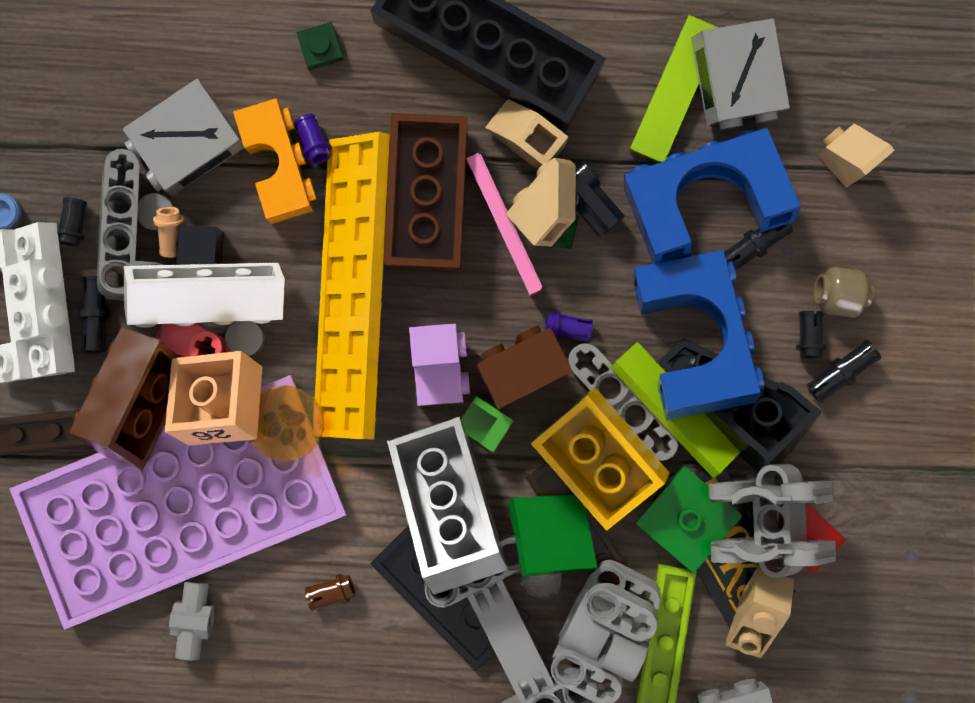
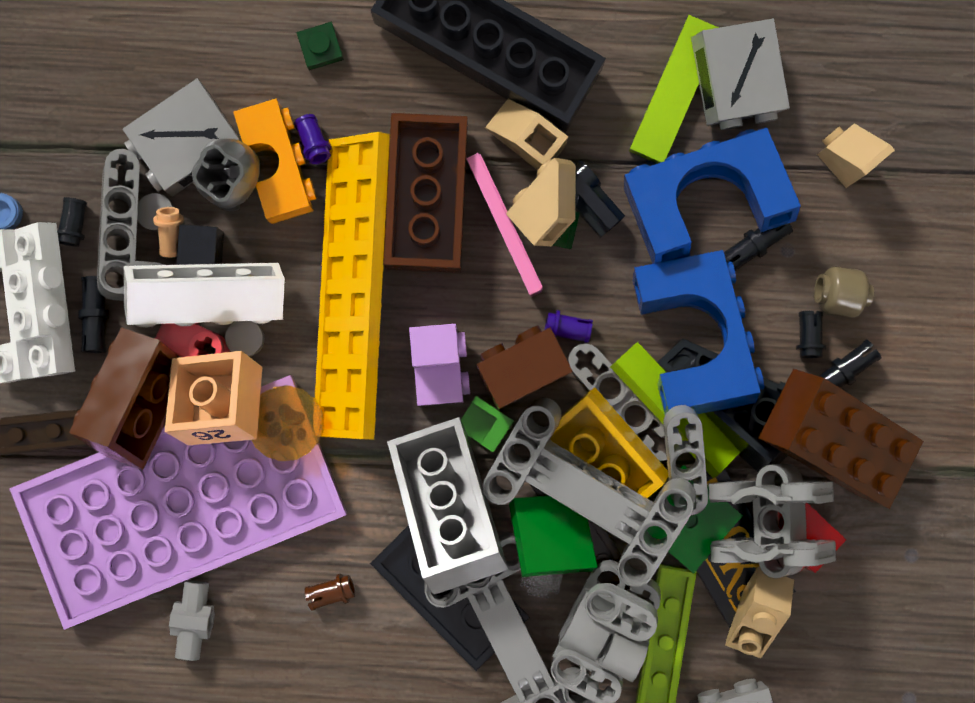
none -> flat silver piece [192,138,260,211]
none -> light grey beam [483,398,696,587]
none -> light grey beam [663,405,708,515]
none -> reddish brown brick [759,369,924,509]

